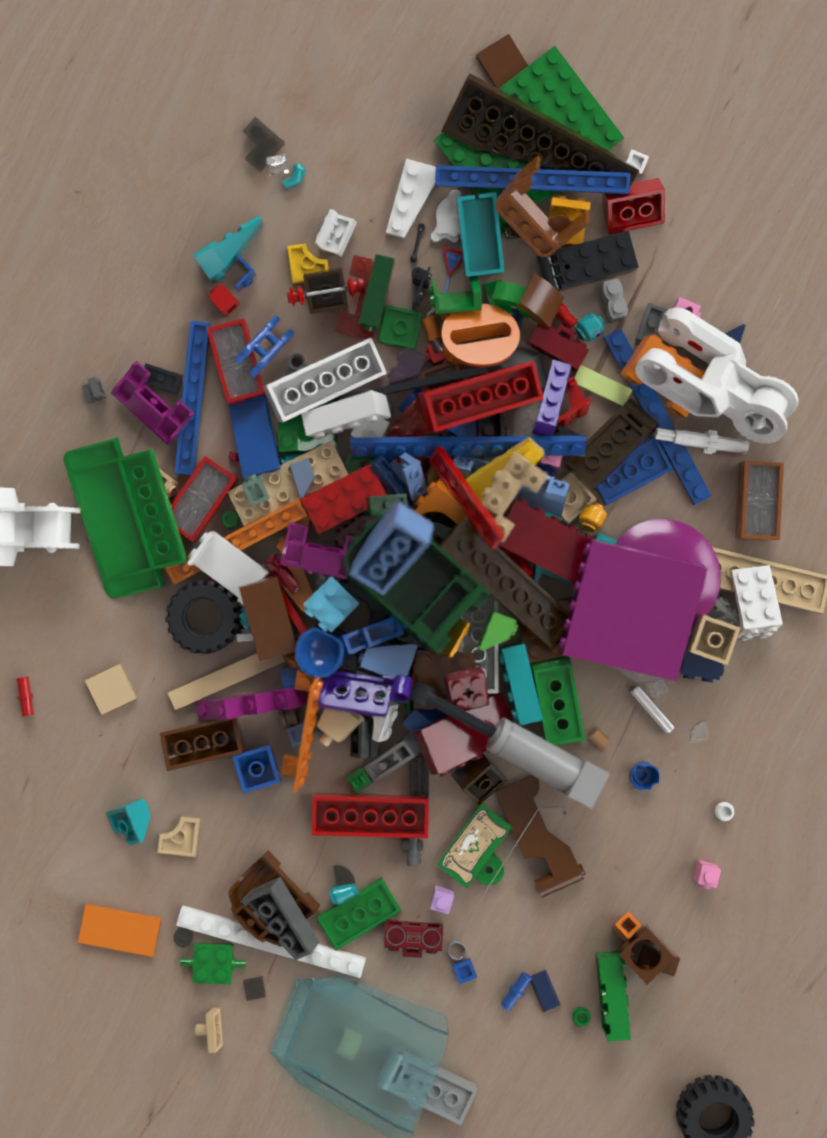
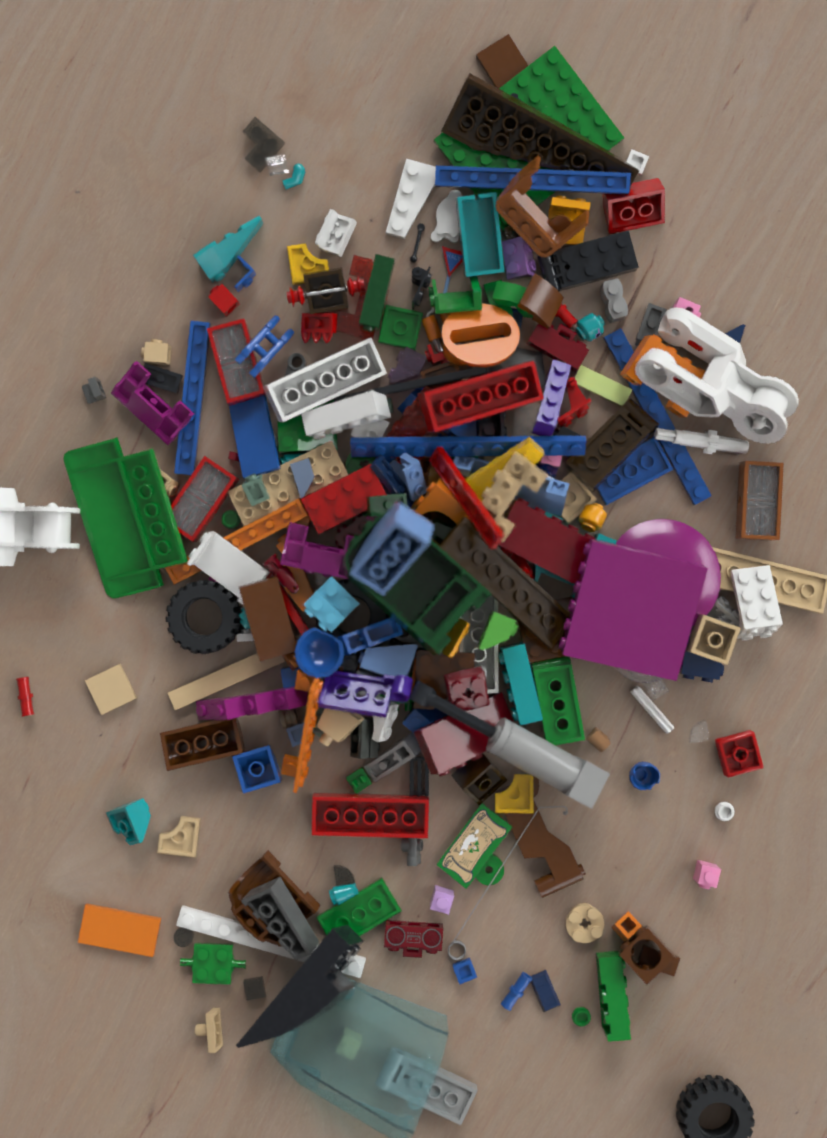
none -> tan brick [141,339,172,366]
none -> black slope [236,925,364,1048]
none -> red plate [301,313,337,344]
none -> yellow tile [495,774,533,813]
none -> medium lavender bracket [502,237,536,281]
none -> tan plate [565,903,604,943]
none -> red brick [715,730,764,778]

